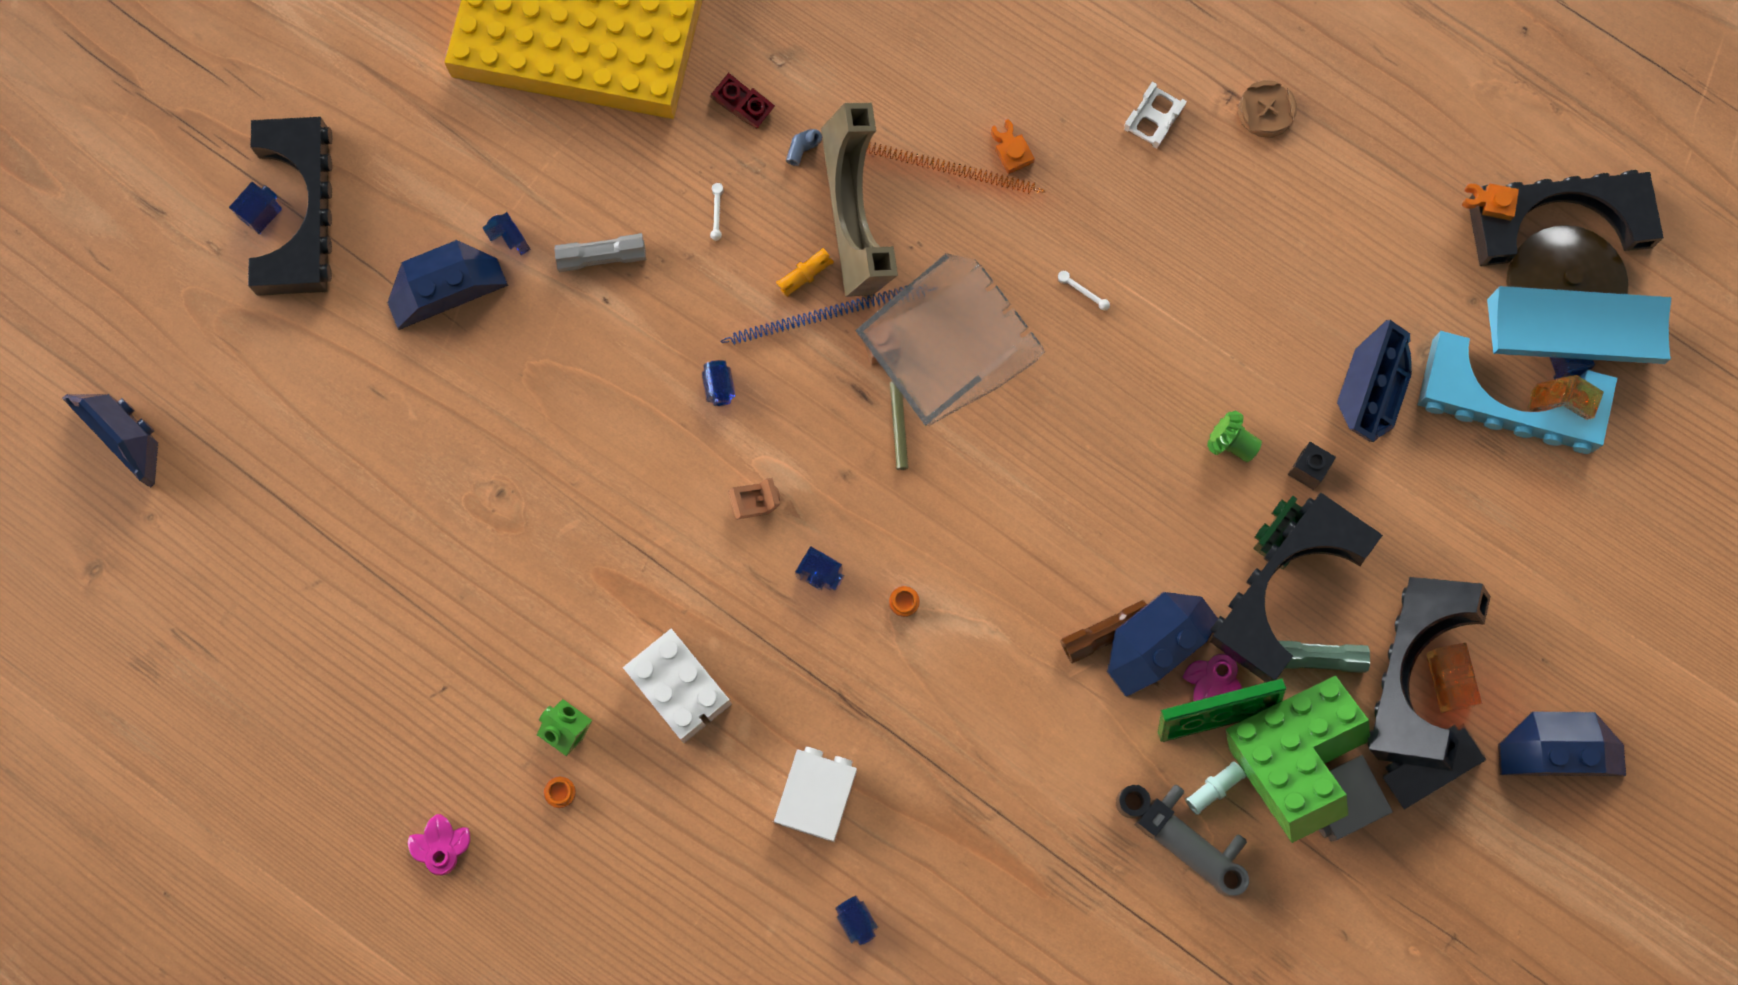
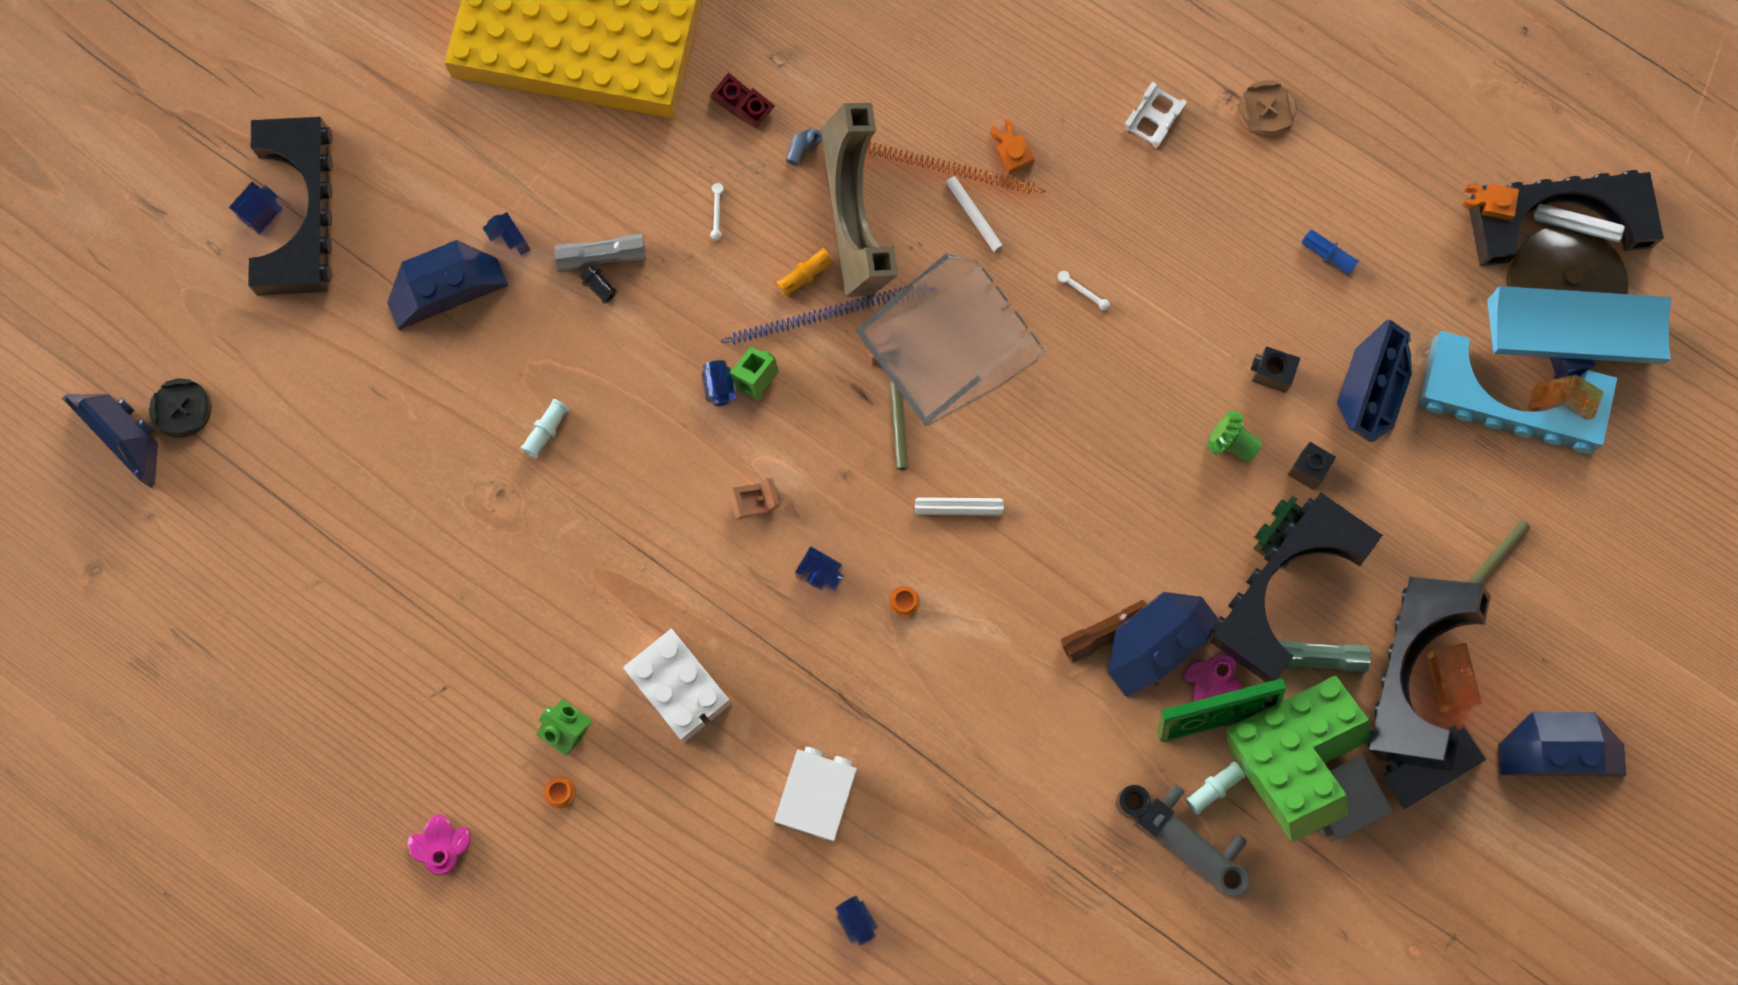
none -> pearl dark grey tile [149,378,212,438]
none -> light aqua pin [520,399,569,459]
none -> black pin [580,266,618,304]
none -> bright green brick [730,347,779,401]
none -> white axle [915,497,1004,516]
none -> white piece [946,176,1003,253]
none -> black brick [1250,346,1300,393]
none -> blue axle [1302,230,1359,276]
none -> olive piece [1468,520,1530,584]
none -> white axle [1534,204,1624,242]

